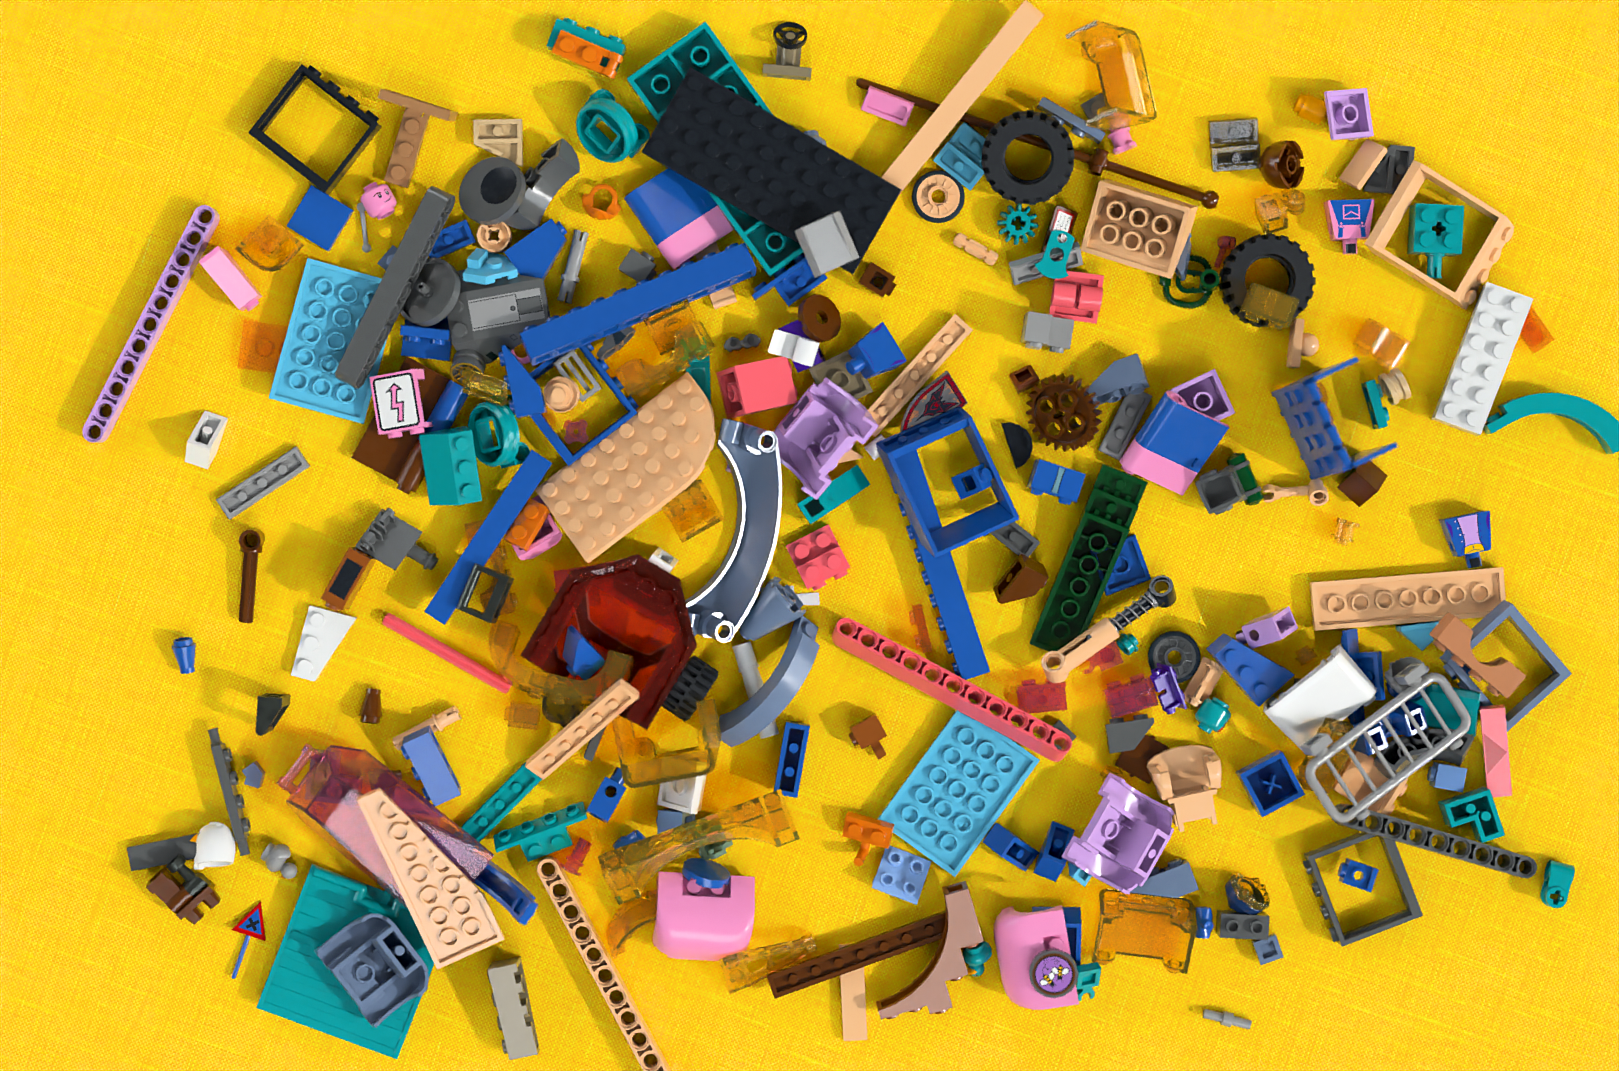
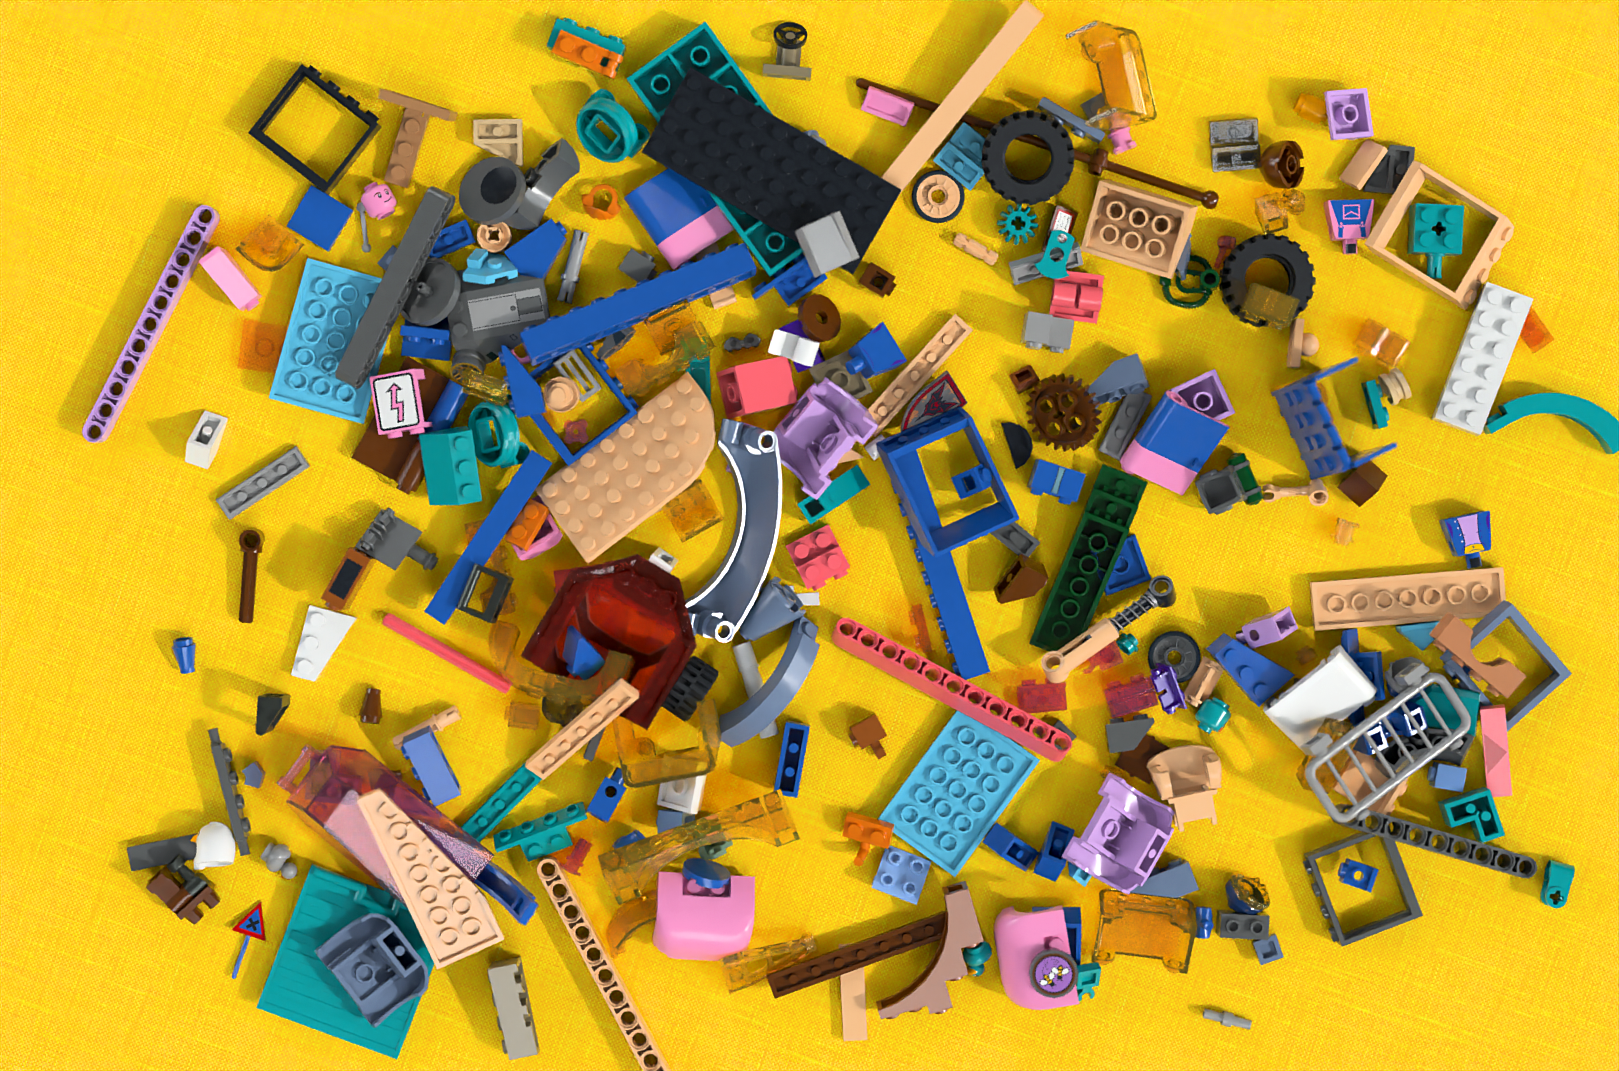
blue brick [1236,749,1305,817] -> none

